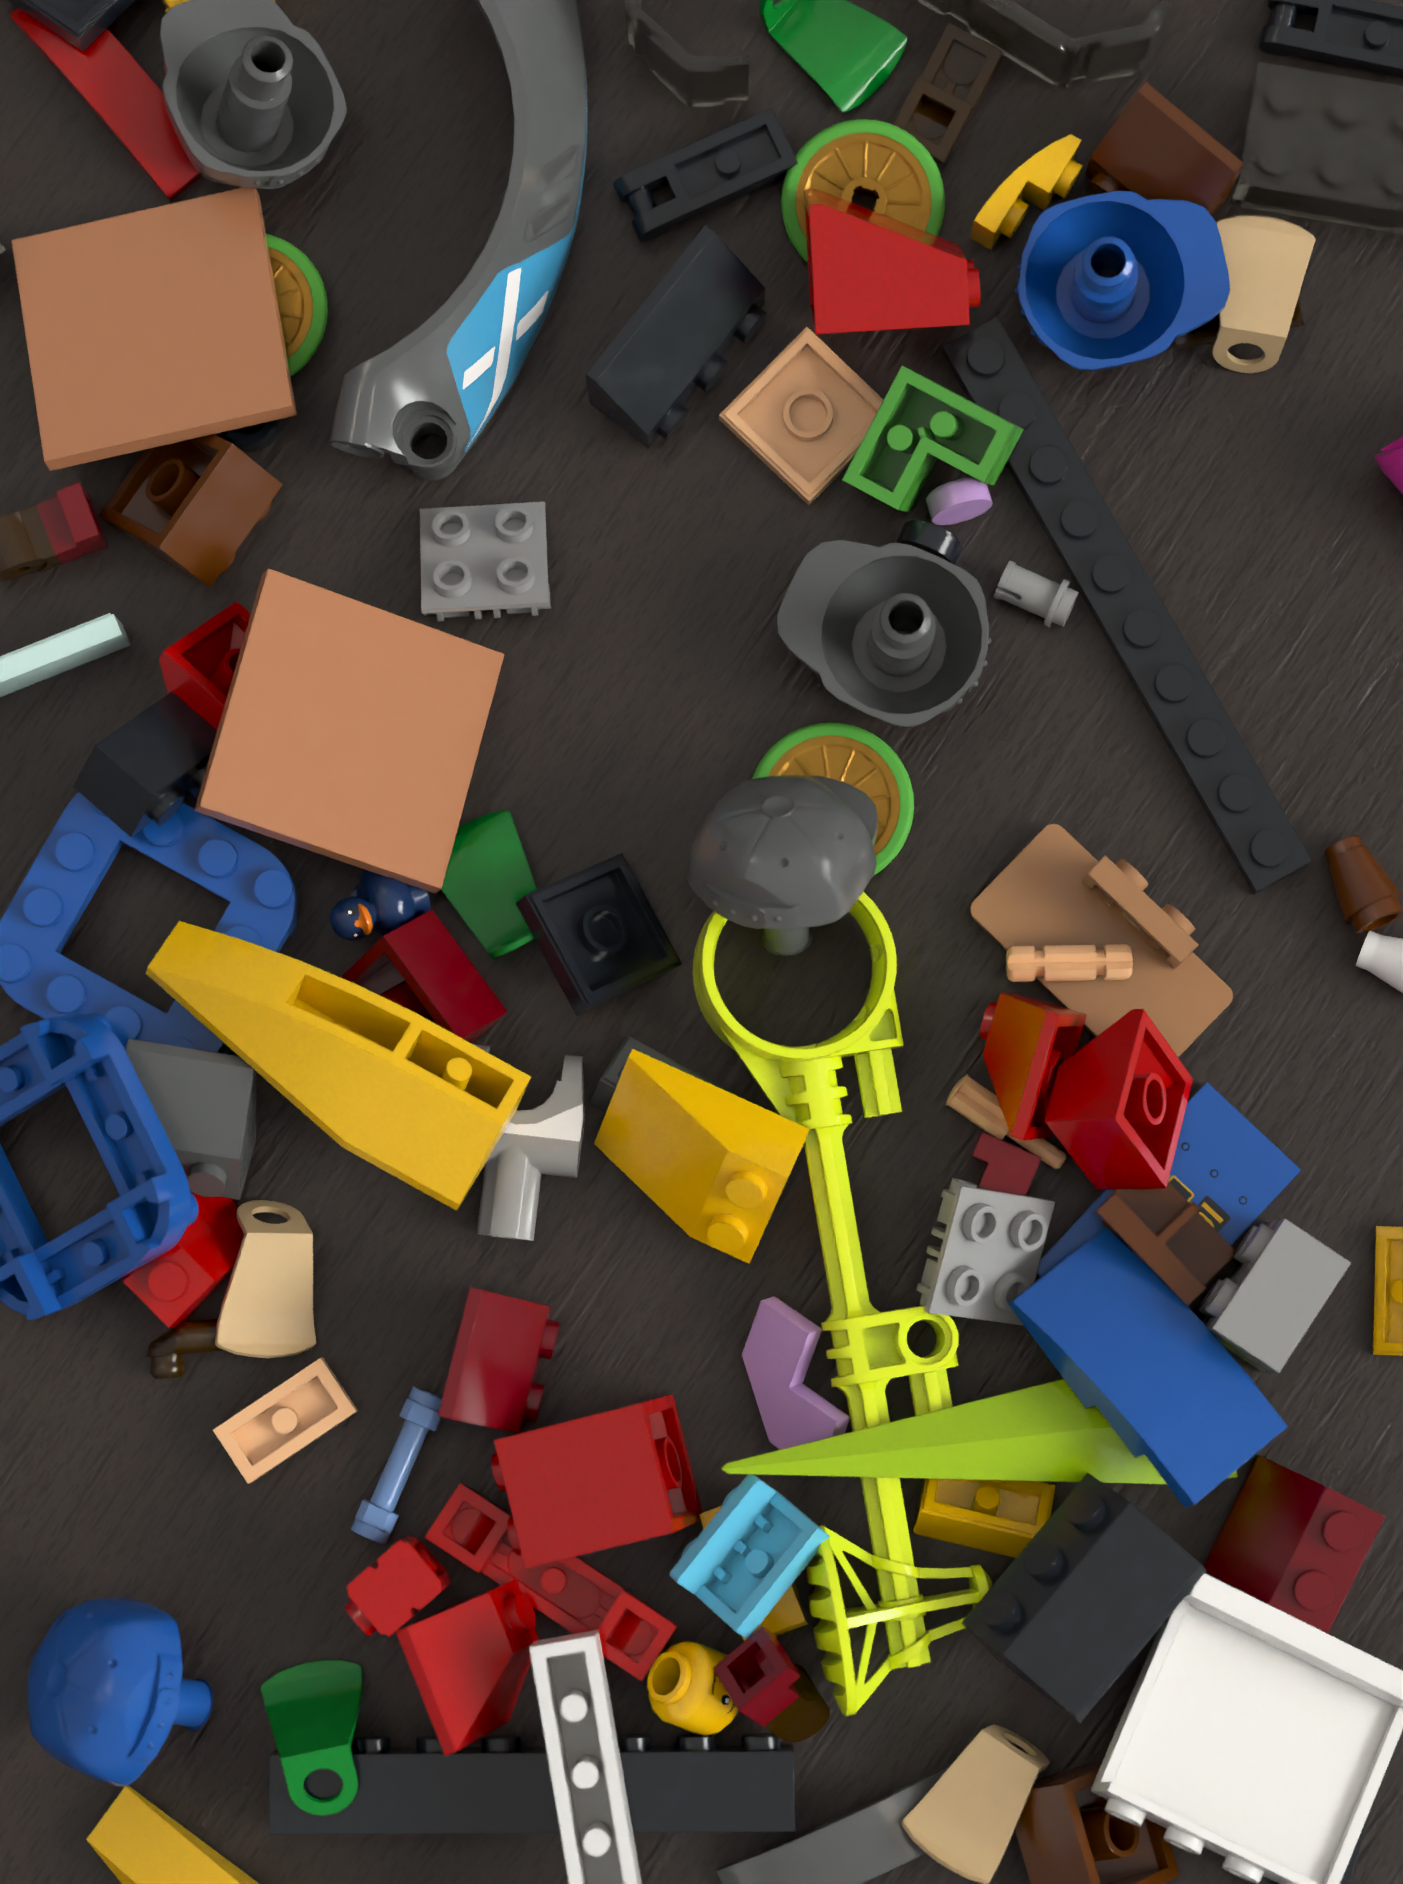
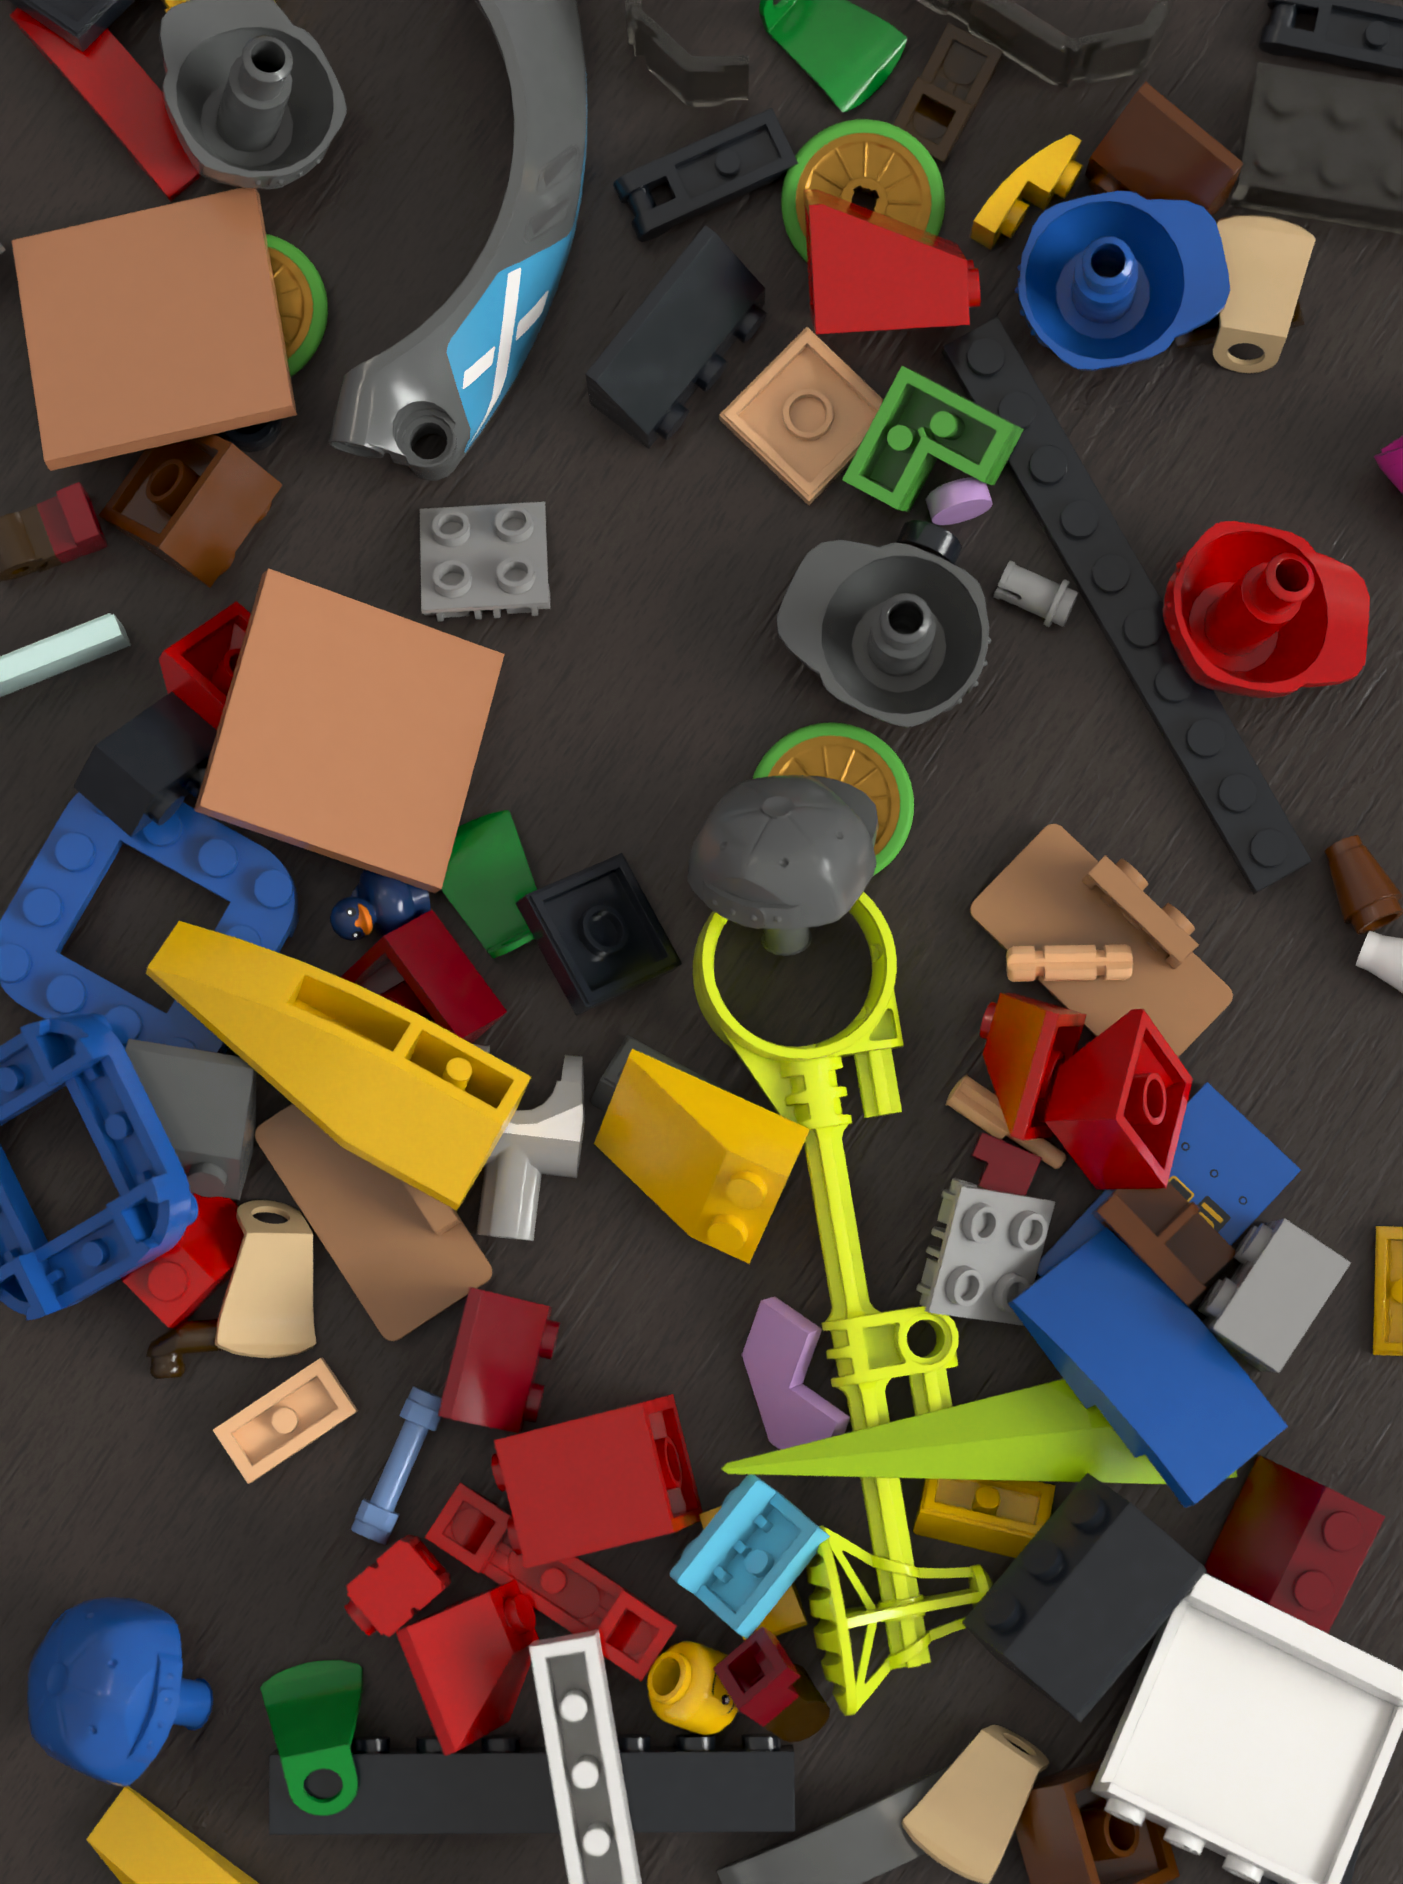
none -> medium nougat bracket [255,1103,493,1341]
none -> red piece [1163,521,1370,698]

